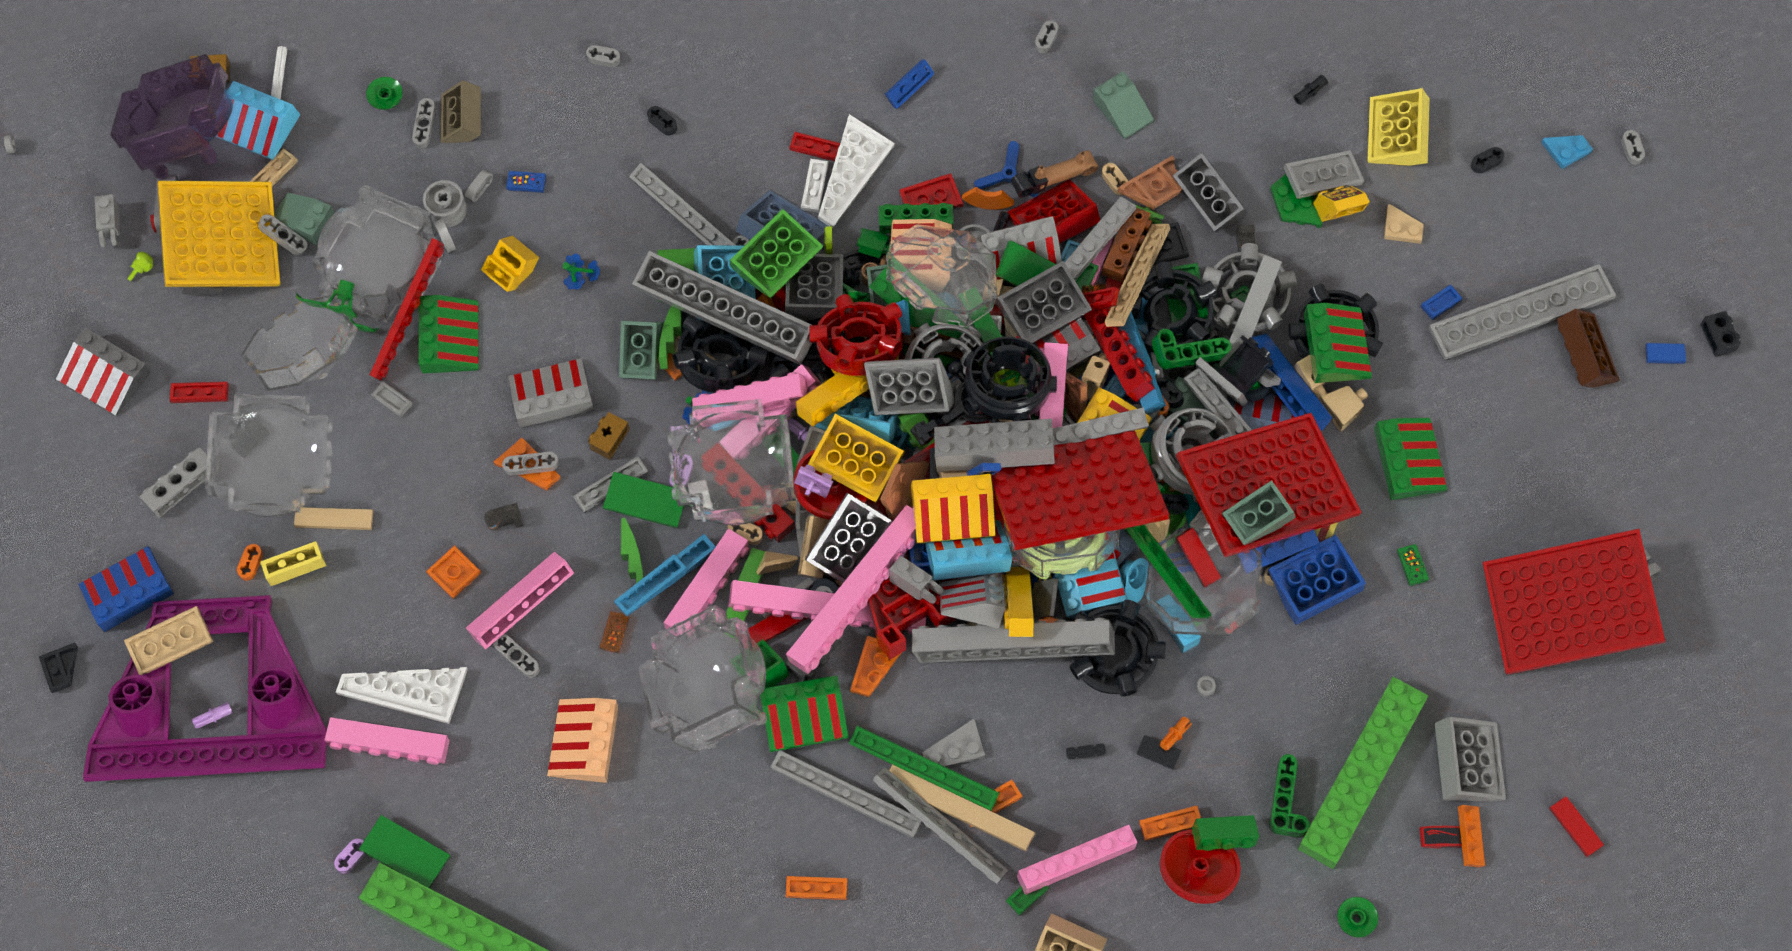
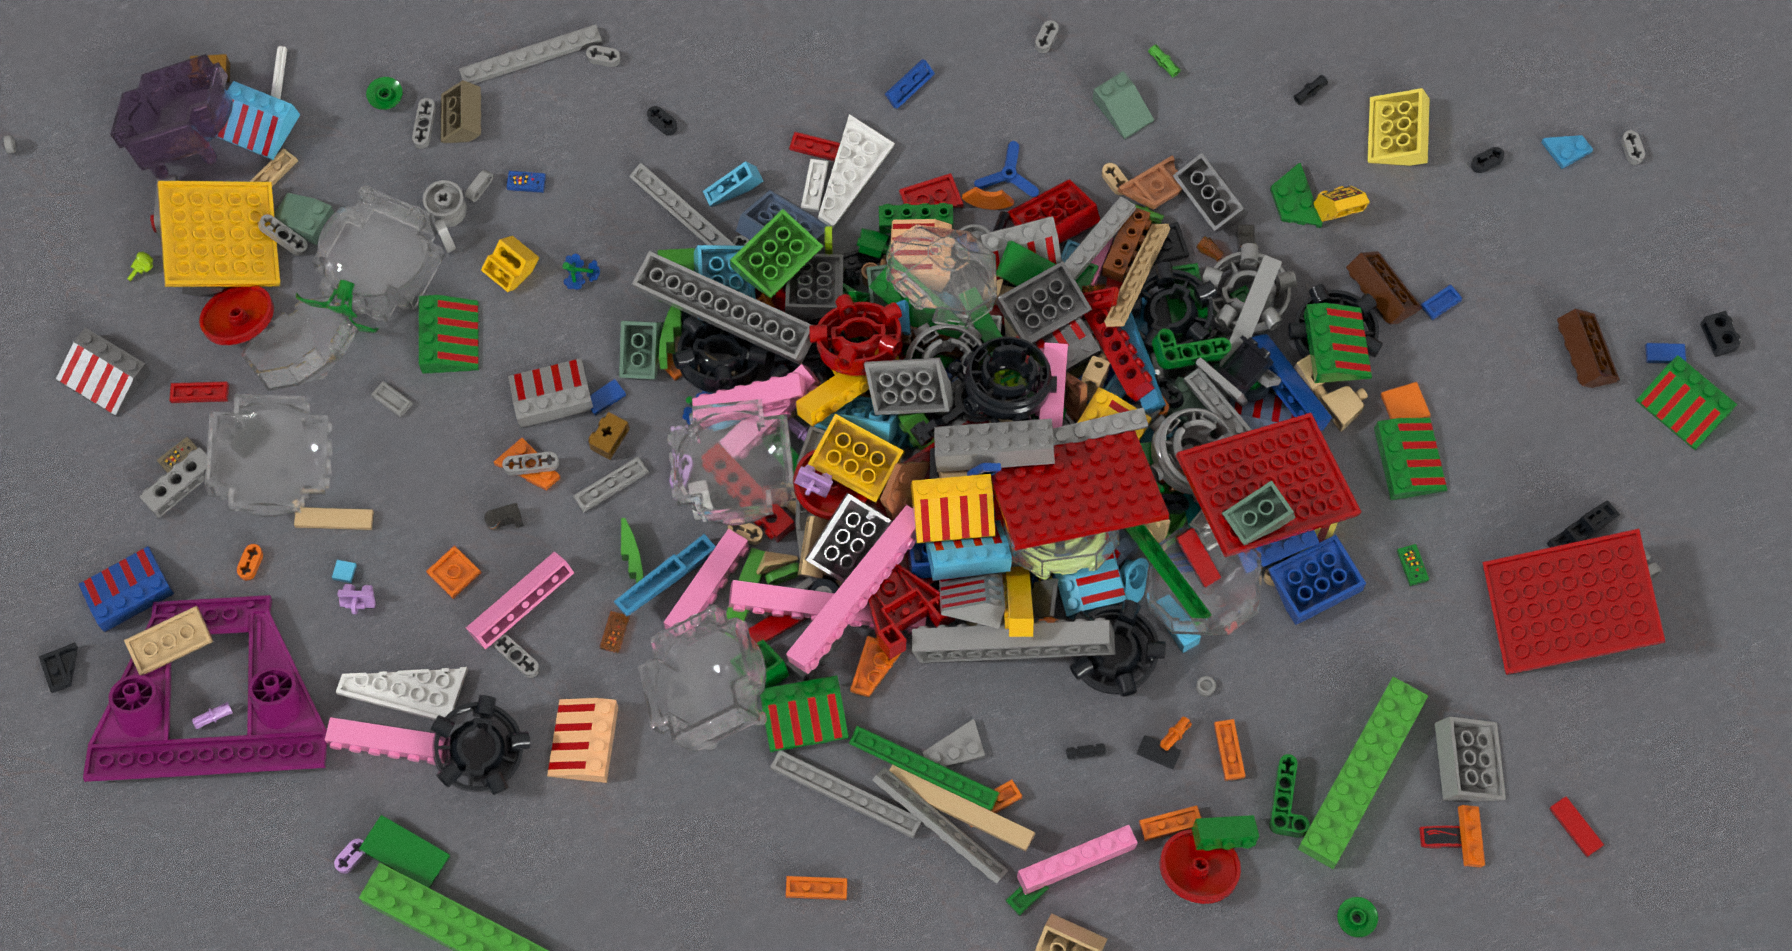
light grey hinge [95,194,121,247] -> none
light yellow brick [261,541,326,586] -> none
red plate [369,238,444,381] -> none
green tile [603,472,688,529] -> none
light grey hinge [889,556,944,604] -> none
medium nougat piece [1011,150,1099,198] -> none
light grey plate [1283,150,1364,199] -> none
tan wing [1384,204,1423,244] -> none
light grey plate [1428,264,1616,360] -> none
none -> dark tan tile [157,437,197,473]
none -> red dish [199,285,274,345]
none -> medium azure tile [332,560,357,583]
none -> lavender hips [337,584,376,614]
none -> black piece [430,695,530,795]
none -> light grey plate [459,25,602,84]
none -> blue tile [591,379,626,416]
none -> medium azure slope [703,161,763,207]
none -> bright green beam [765,563,799,586]
none -> bright green pin [1148,44,1181,78]
none -> clear orange cone [1196,236,1224,262]
none -> orange plate [1214,719,1245,781]
none -> reddish brown slope [1346,251,1422,324]
none -> orange tile [1381,382,1431,419]
none -> black slope [1546,500,1620,548]
none -> green slope [1636,355,1737,450]

